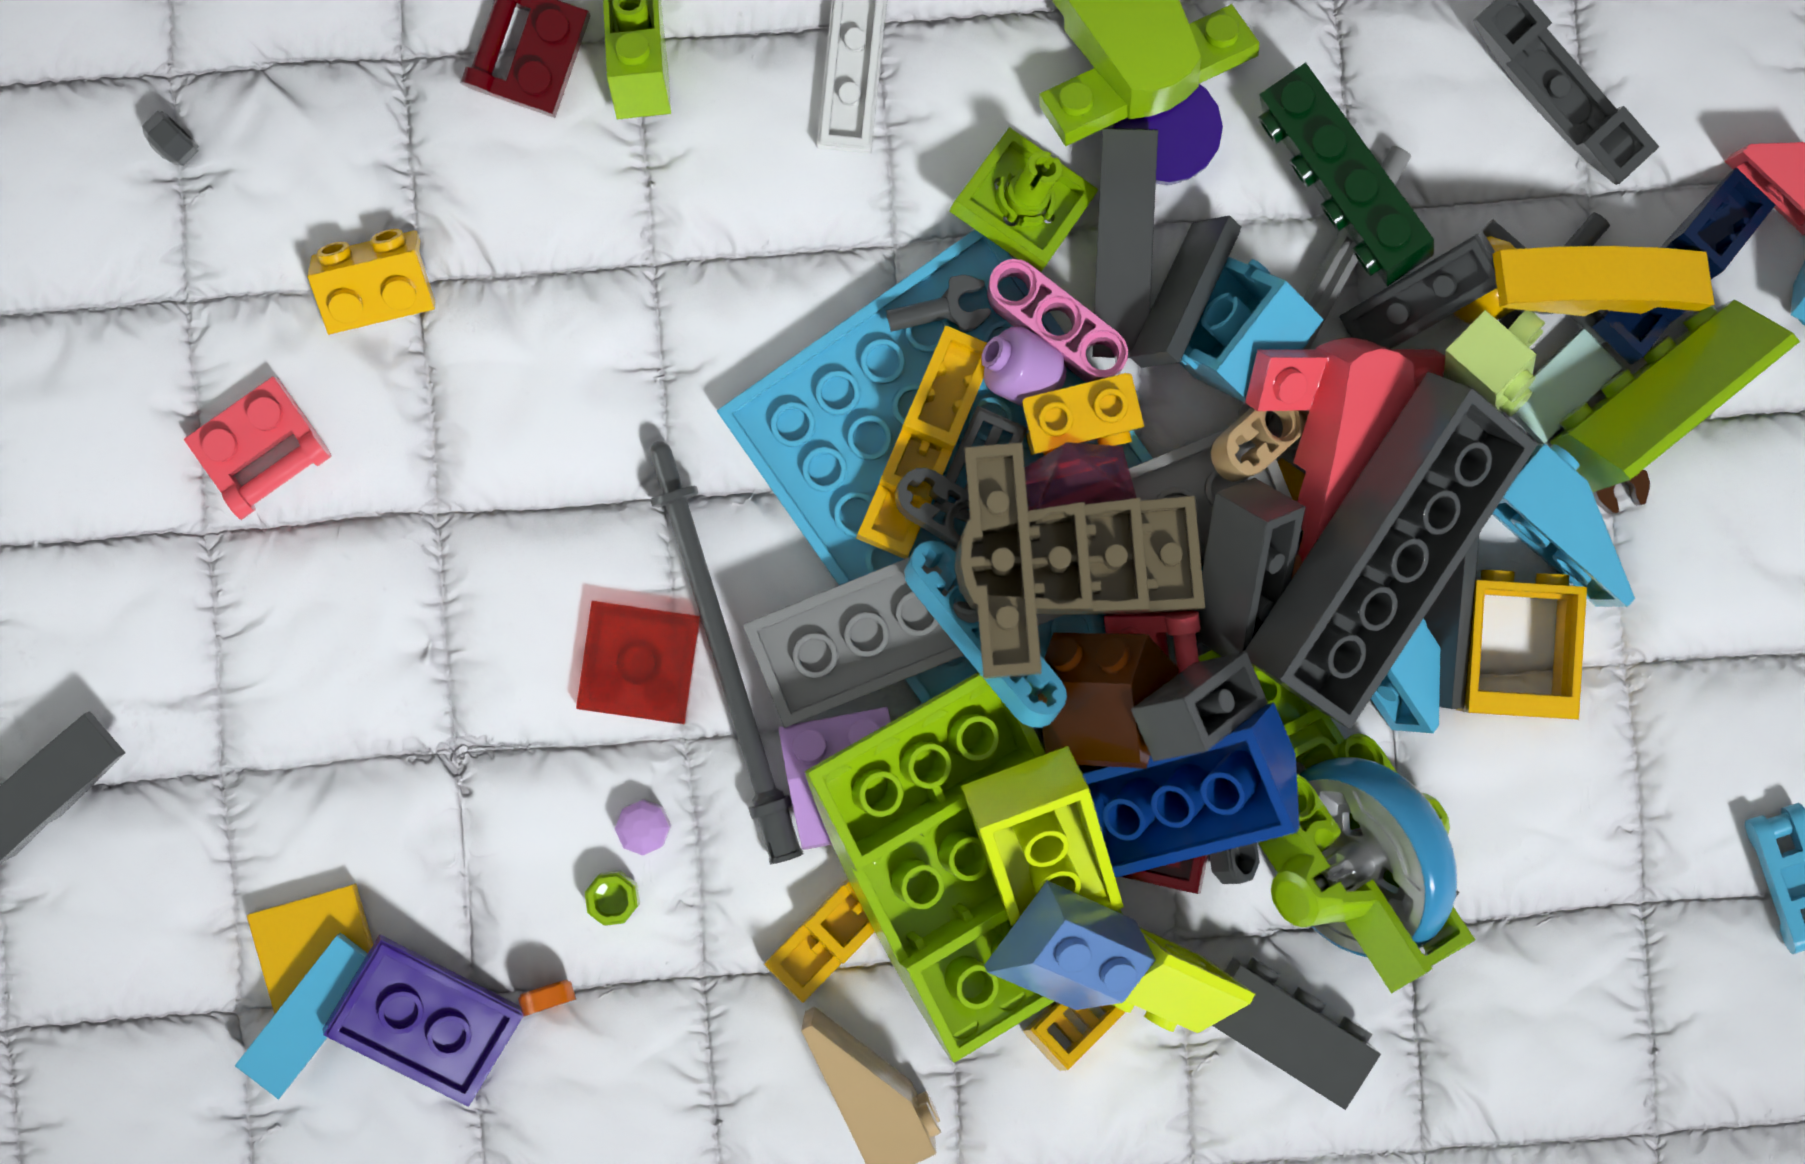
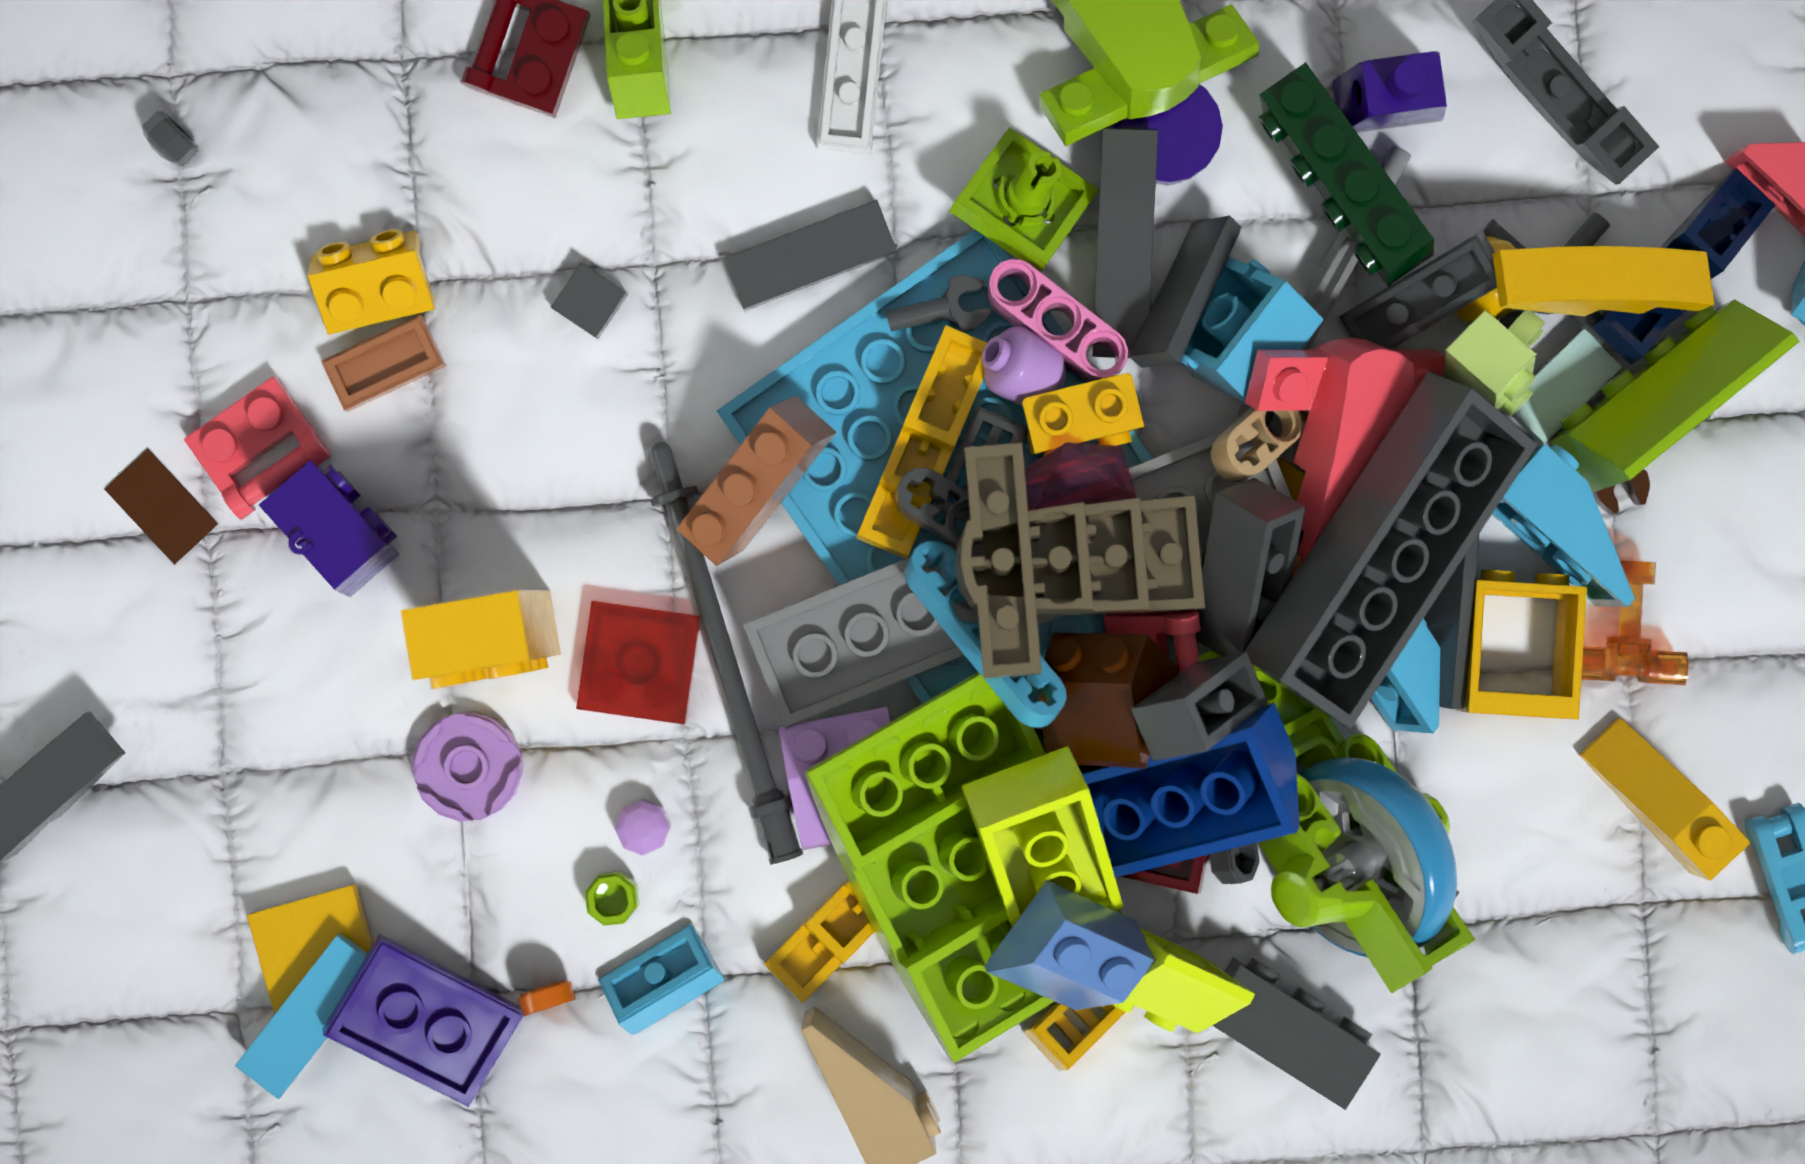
none -> reddish brown sticker [104,449,218,565]
none -> dark purple brick [259,460,399,597]
none -> nougat tile [321,315,447,412]
none -> yellow brick [400,590,561,689]
none -> lavender tile [412,712,523,821]
none -> dark grey tile [551,262,628,339]
none -> medium azure slope [598,923,725,1035]
none -> nougat brick [676,396,837,566]
none -> dark grey tile [724,200,897,311]
none -> dark purple torso [1332,51,1447,132]
none -> yellow slope [1578,718,1751,881]
none -> clear orange bar [1582,560,1688,685]

